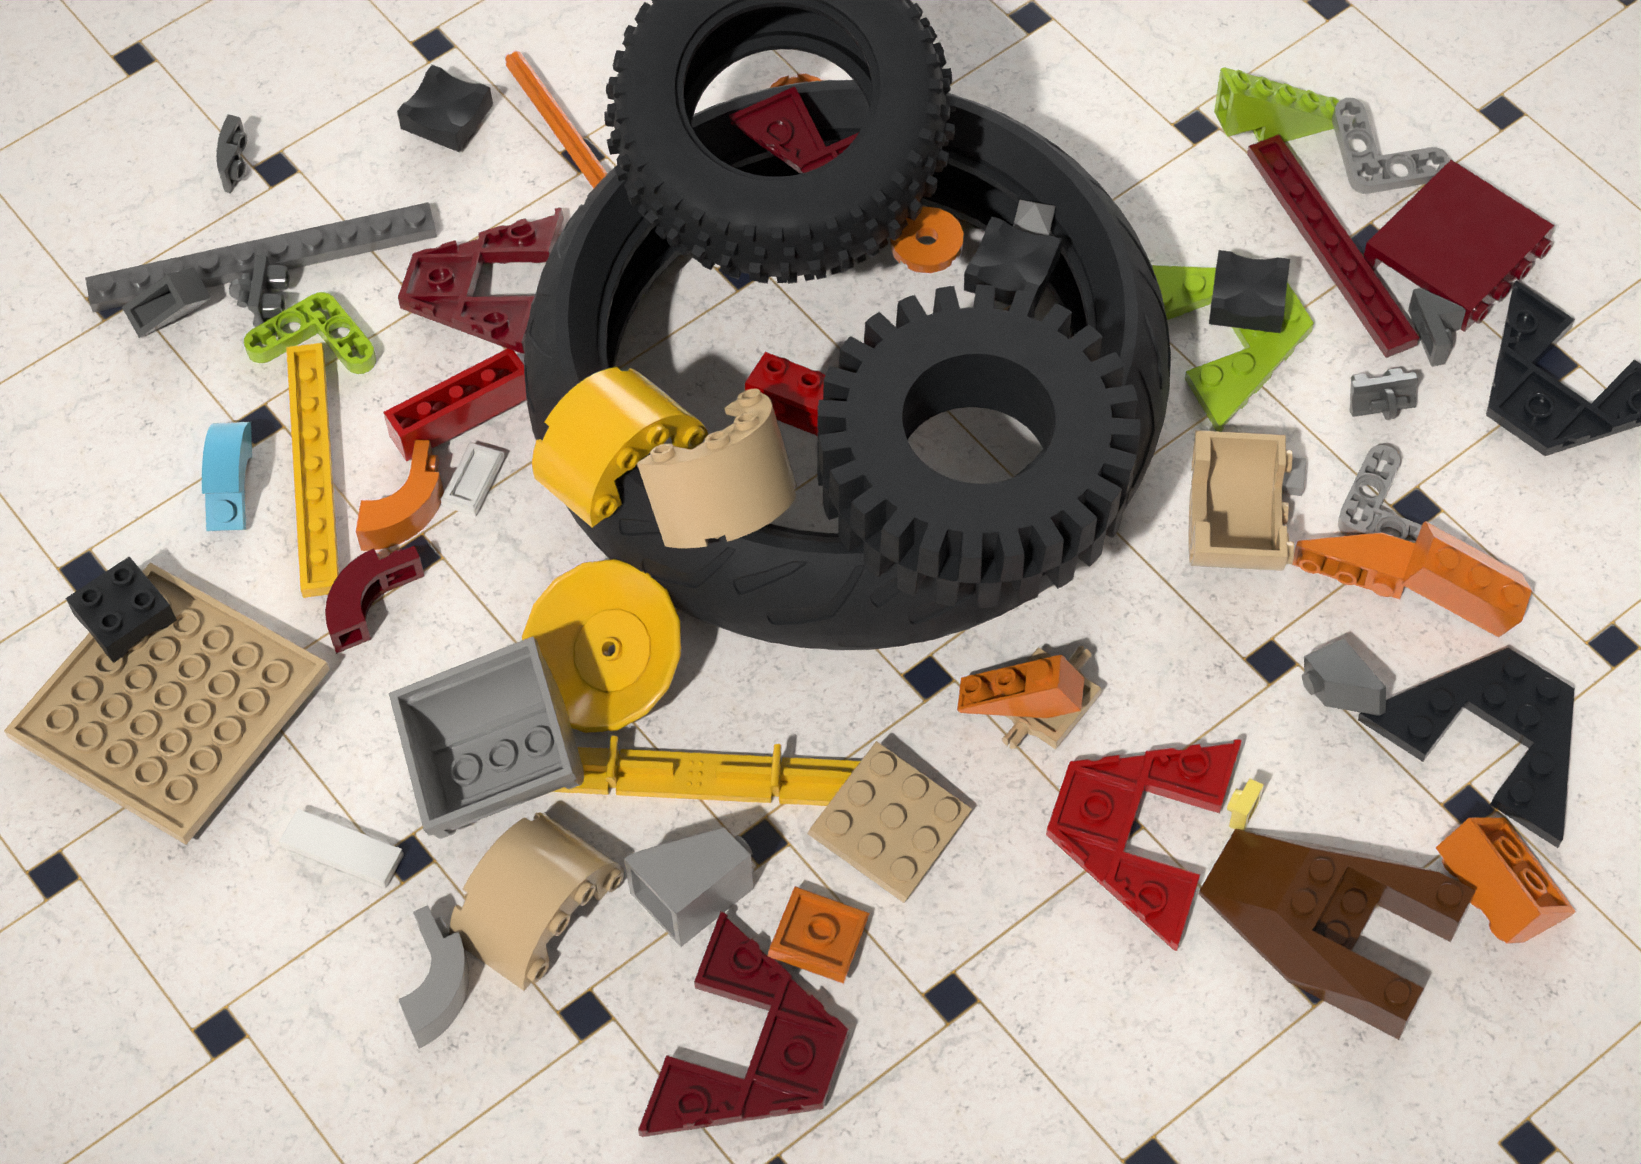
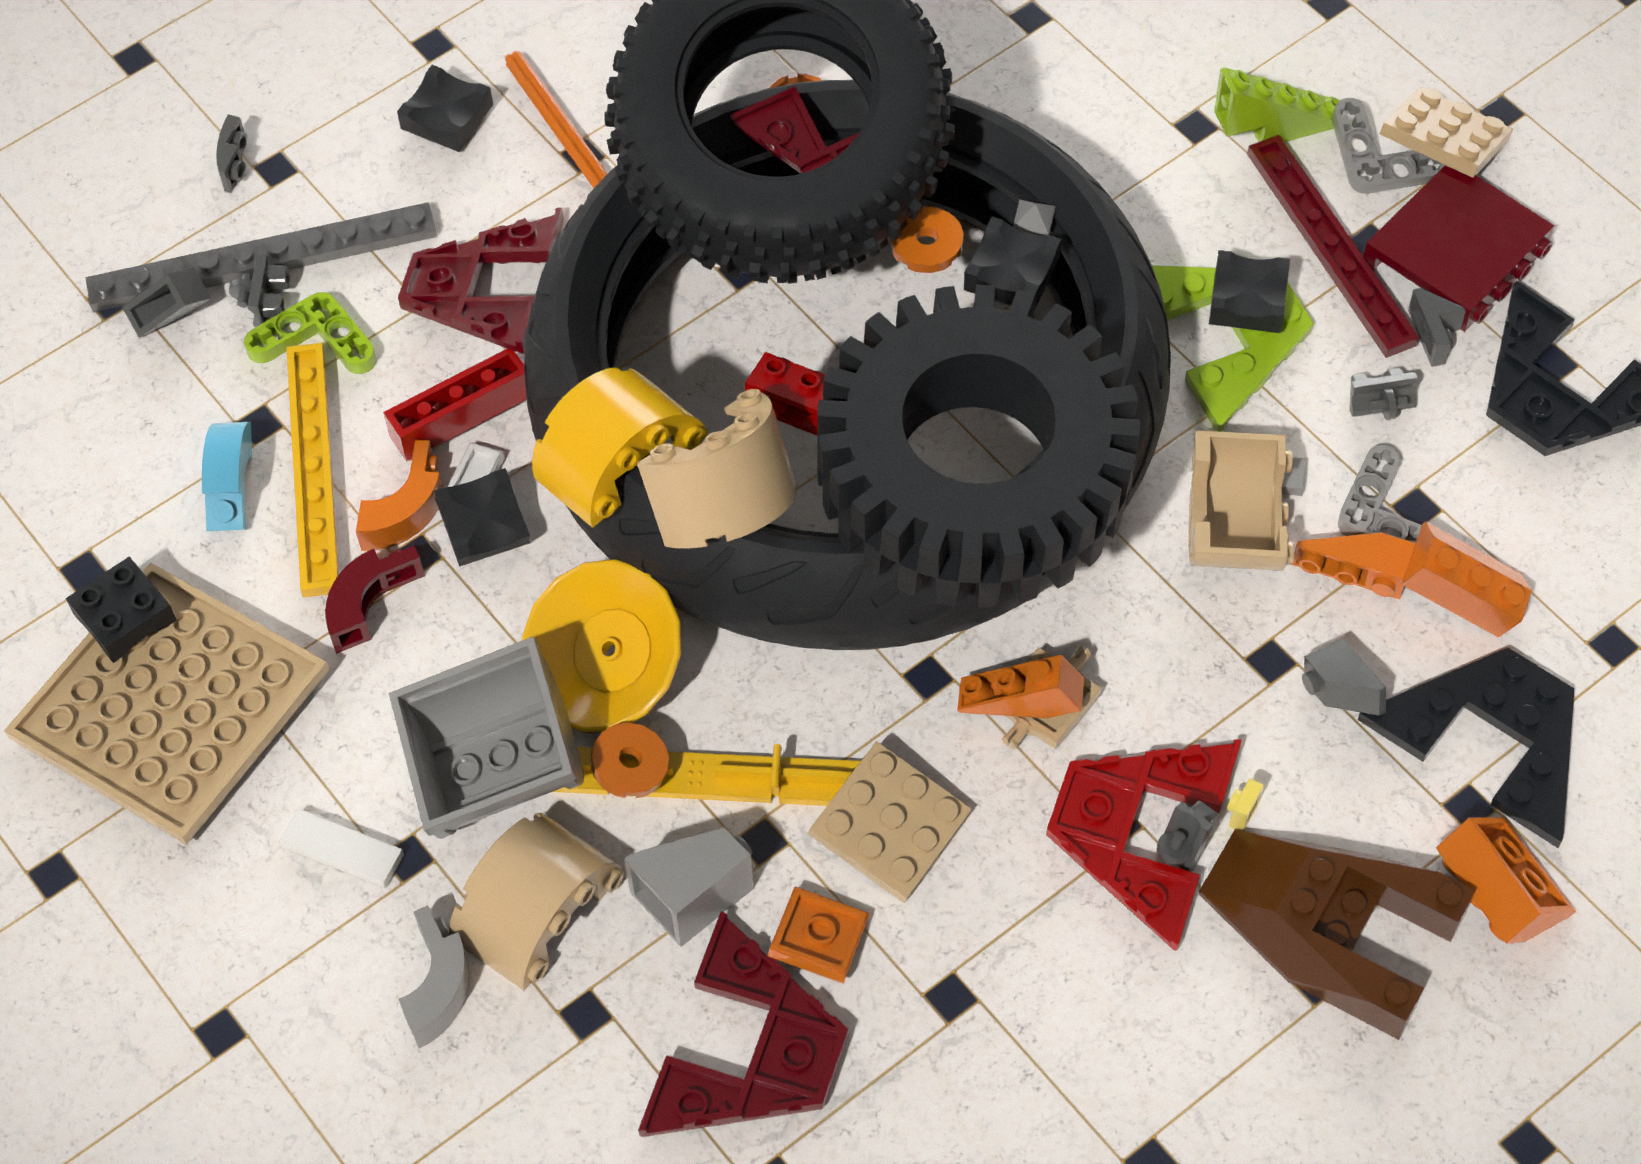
none -> black brick [435,468,530,567]
none -> orange tile [590,722,669,798]
none -> dark grey hips [1156,801,1217,872]
none -> tan plate [1379,87,1513,178]

